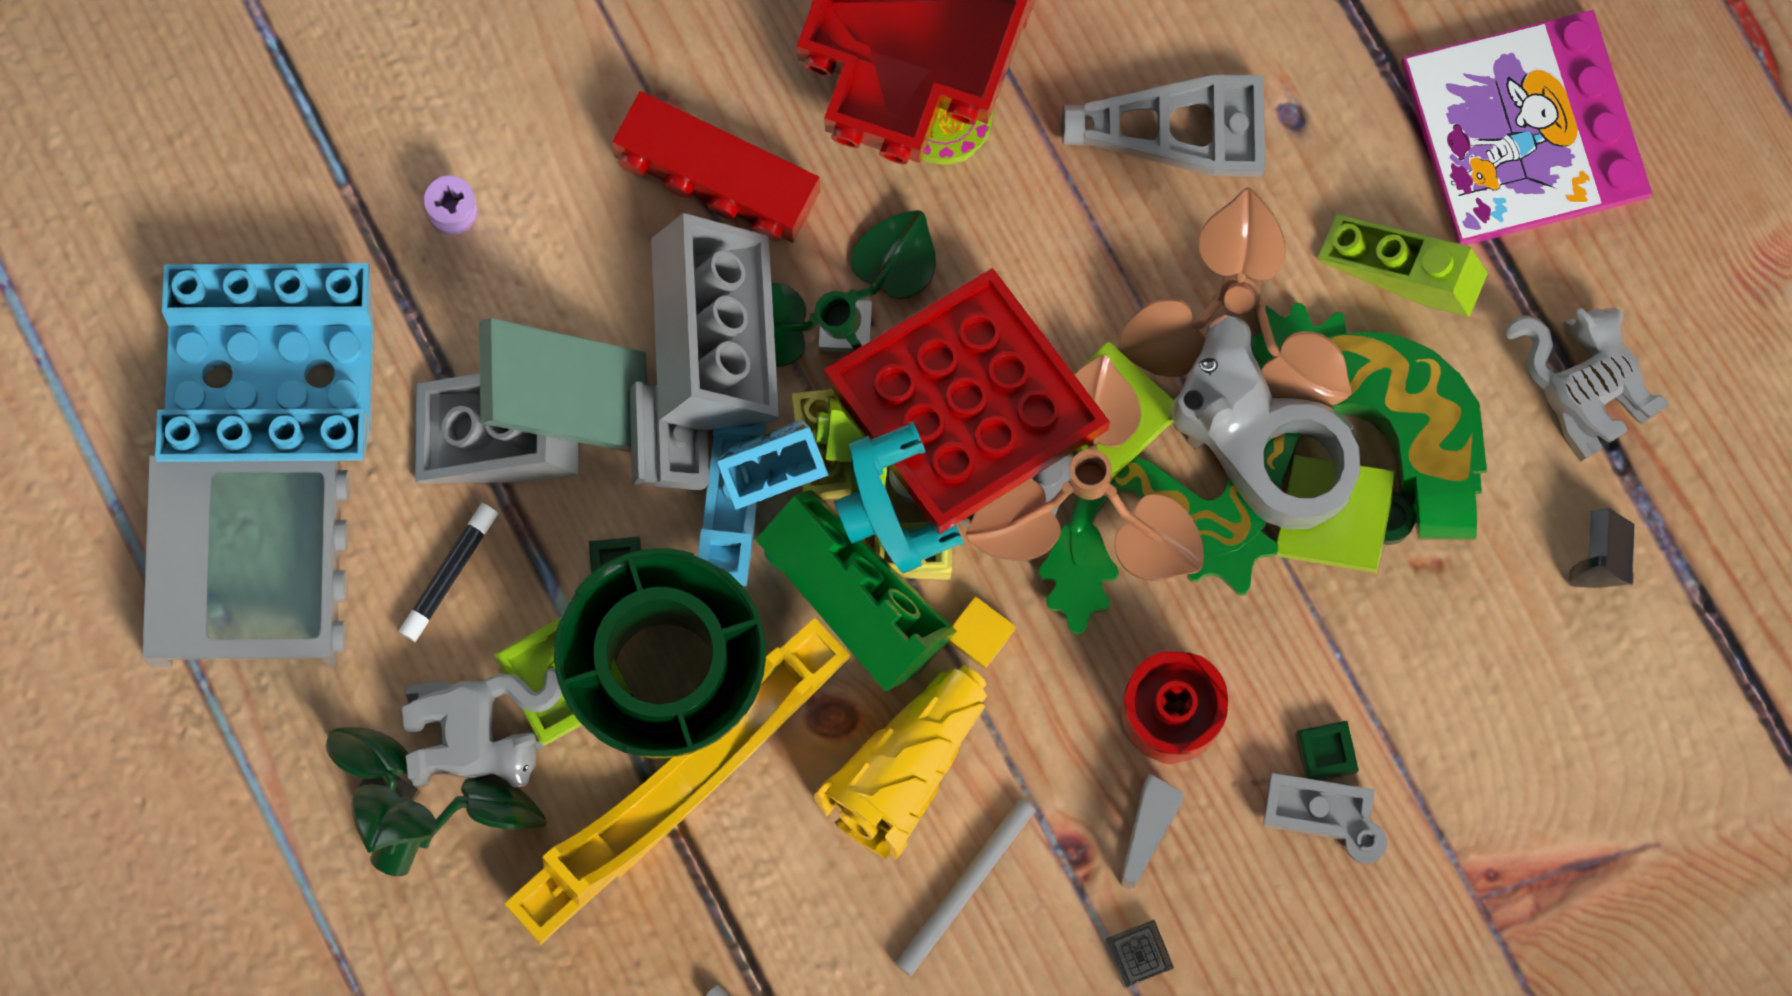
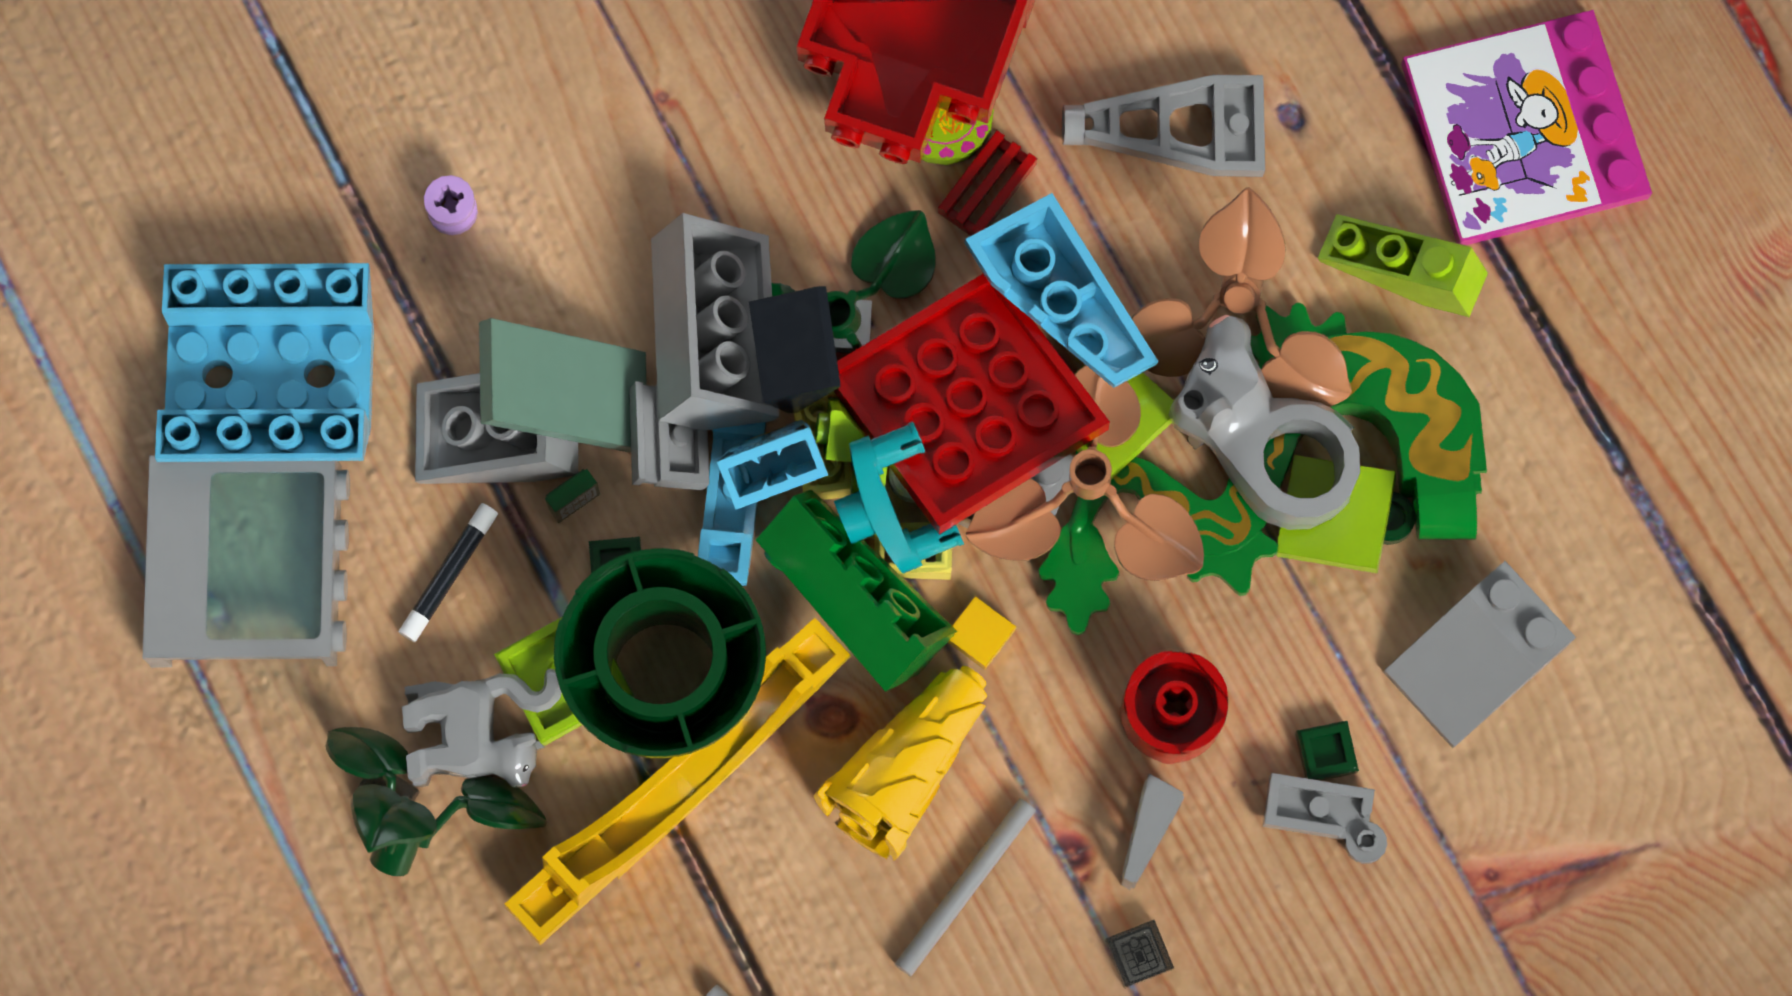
red brick [612,91,820,243] -> none
light grey animal [1505,307,1669,462] -> none
black tile [1569,508,1635,588] -> none
none -> dark green tile [545,469,600,523]
none -> black slope [749,286,841,413]
none -> red tile [938,130,1038,236]
none -> medium azure wedge [964,193,1158,388]
none -> light grey slope [1383,561,1576,748]

